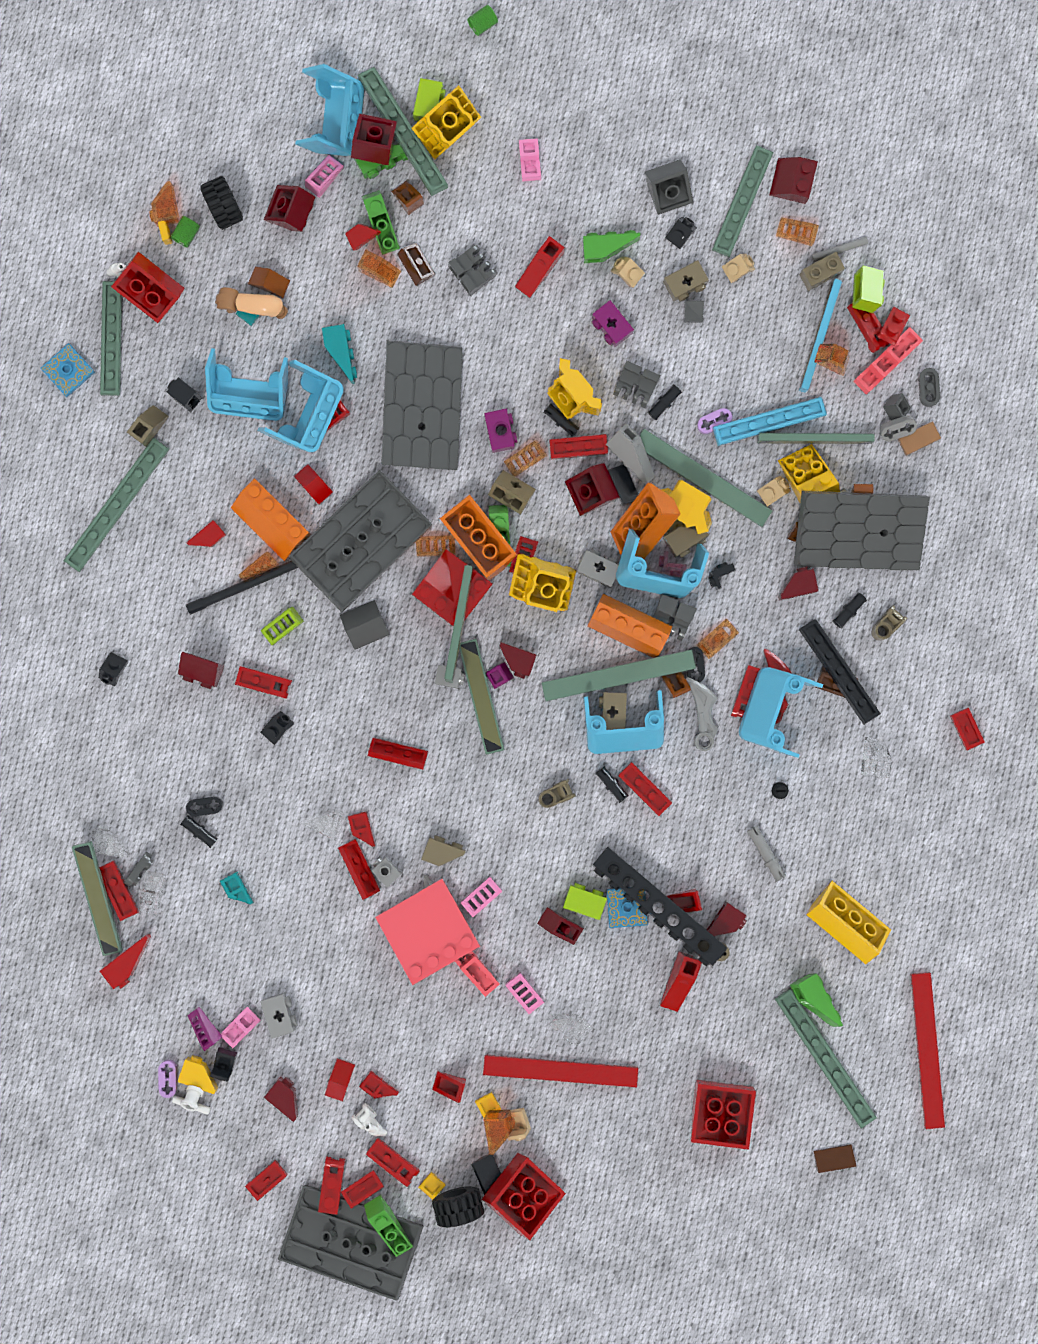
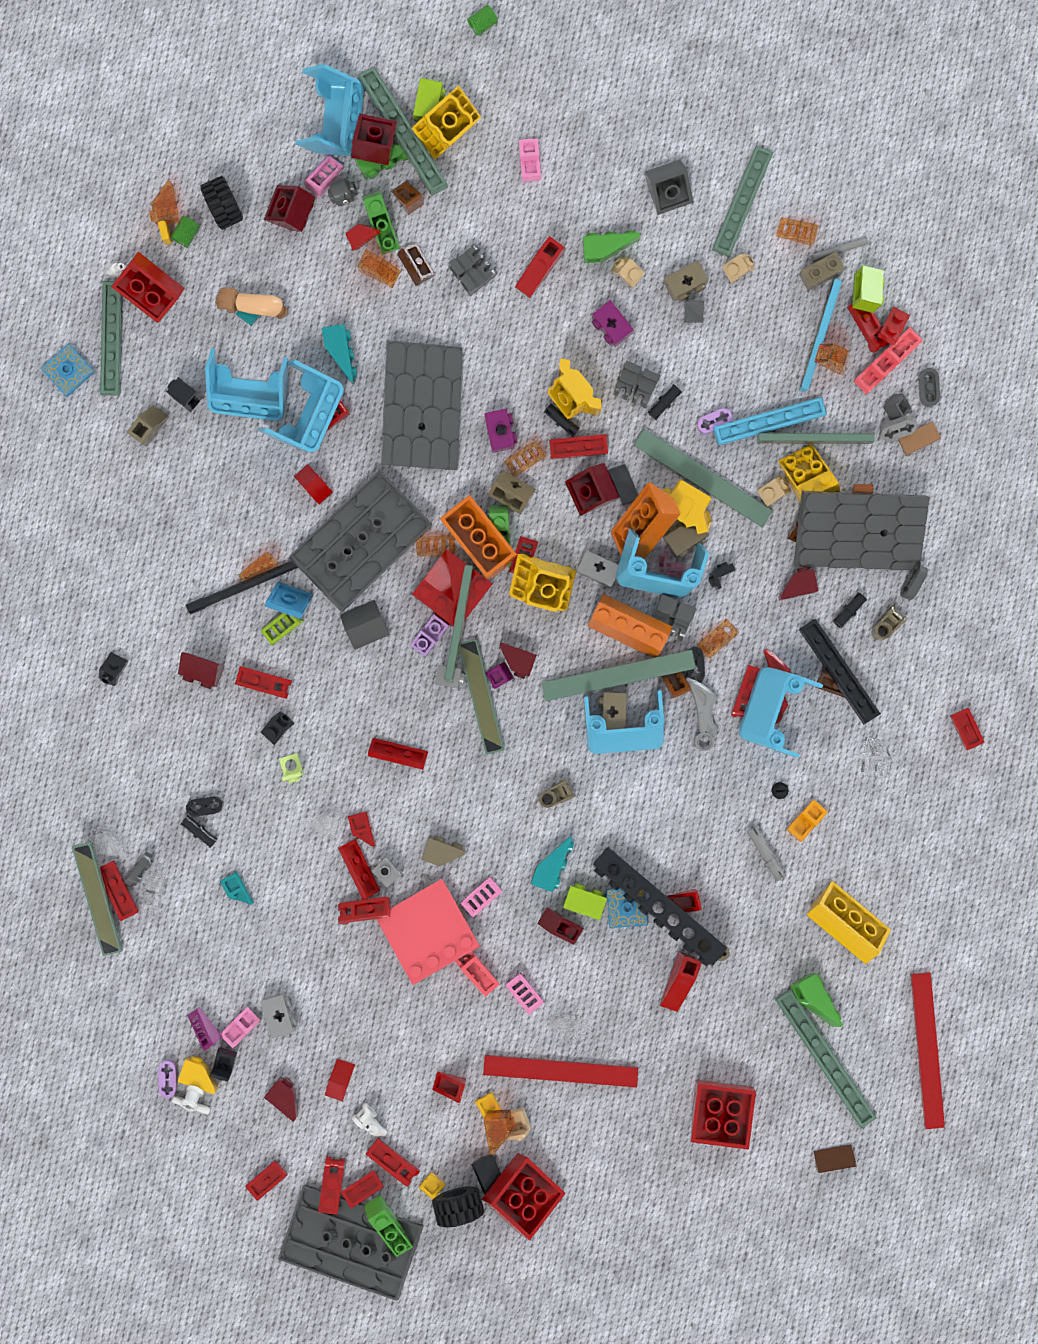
sand green tile [63,438,170,572] -> none
red slope [99,934,151,990] -> none
red tile [186,520,226,547] -> none
orange slope [231,478,311,561] -> none
dark orange slope [248,267,290,298] -> none
red tile [359,1071,399,1099] -> none
black pin [595,766,629,803] -> none
light grey slope [606,424,655,485] -> none
red plate [618,762,672,816] -> none
black bracket [665,217,697,249] -> none
dark red slope [706,901,747,936] -> none
dark red slope [769,157,818,204] -> none
none -> dark azure plate [265,582,314,619]
none -> yellowish green bracket [279,753,304,783]
none -> dark grey head [328,178,357,206]
none -> red plate [338,896,390,925]
none -> lavender slope [410,613,450,657]
none -> teal slope [531,836,575,892]
none -> light orange slope [786,799,828,842]
none -> dark grey beam [900,564,928,600]

